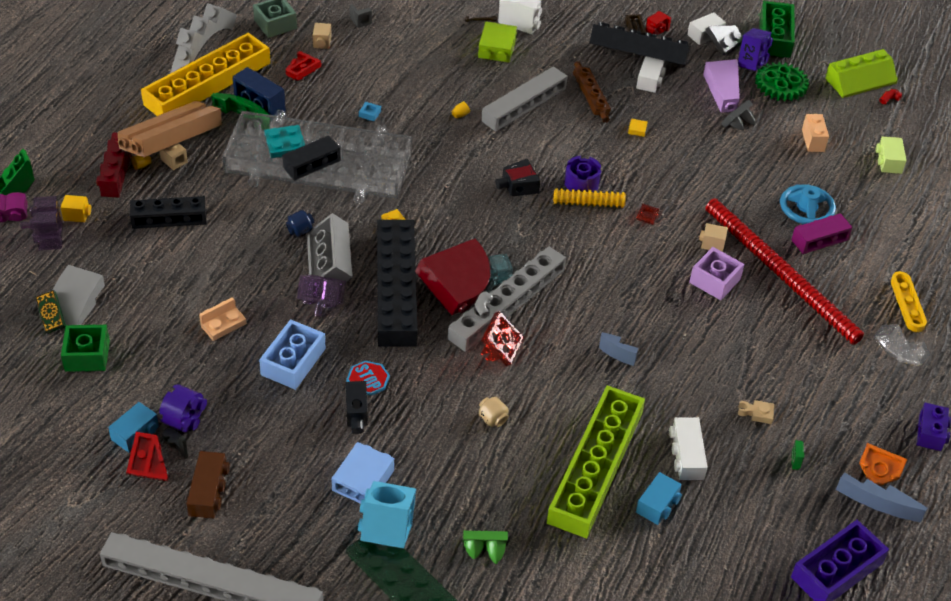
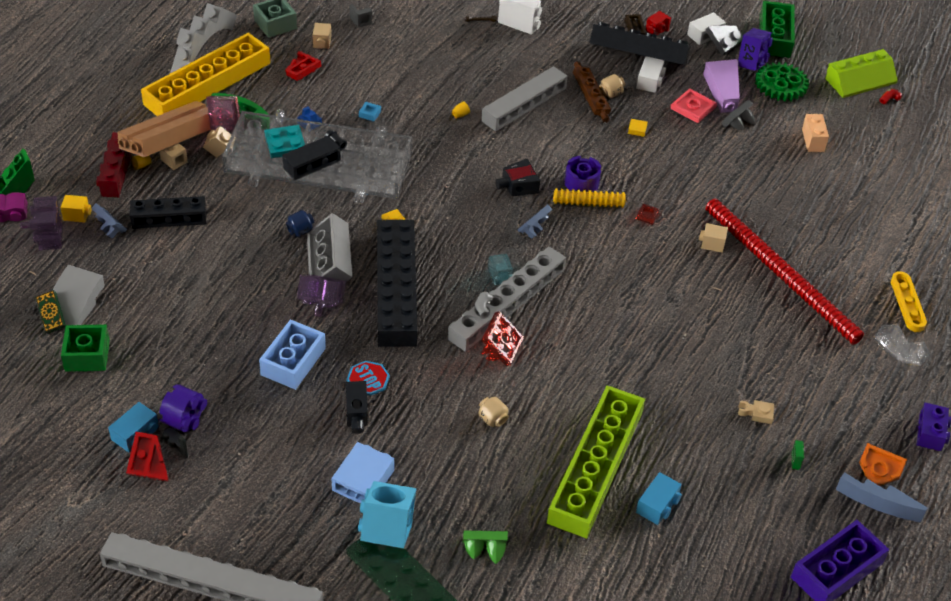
reddish brown brick [186,451,230,519] -> none
light nougat bracket [199,298,247,341] -> none
dark blue brick [233,67,286,125] -> none
dark red brick [415,238,491,315] -> none
lime brick [478,22,517,63] -> none
sand blue slope [599,332,638,366] -> none
white brick [669,418,708,480] -> none
lavender brick [689,247,745,300] -> none
dark azure piece [779,184,836,224] -> none
magenta brick [791,213,853,254] -> none
yellowish green brick [876,136,906,174] -> none
none -> sand blue plate [91,203,127,238]
none -> tan brick [203,126,234,158]
none -> clear pink tile [206,96,242,132]
none -> blue tile [298,107,322,131]
none -> black pin [325,130,347,151]
none -> sand blue plate [517,204,552,239]
none -> tan head [599,74,625,99]
none -> coral plate [670,88,717,123]

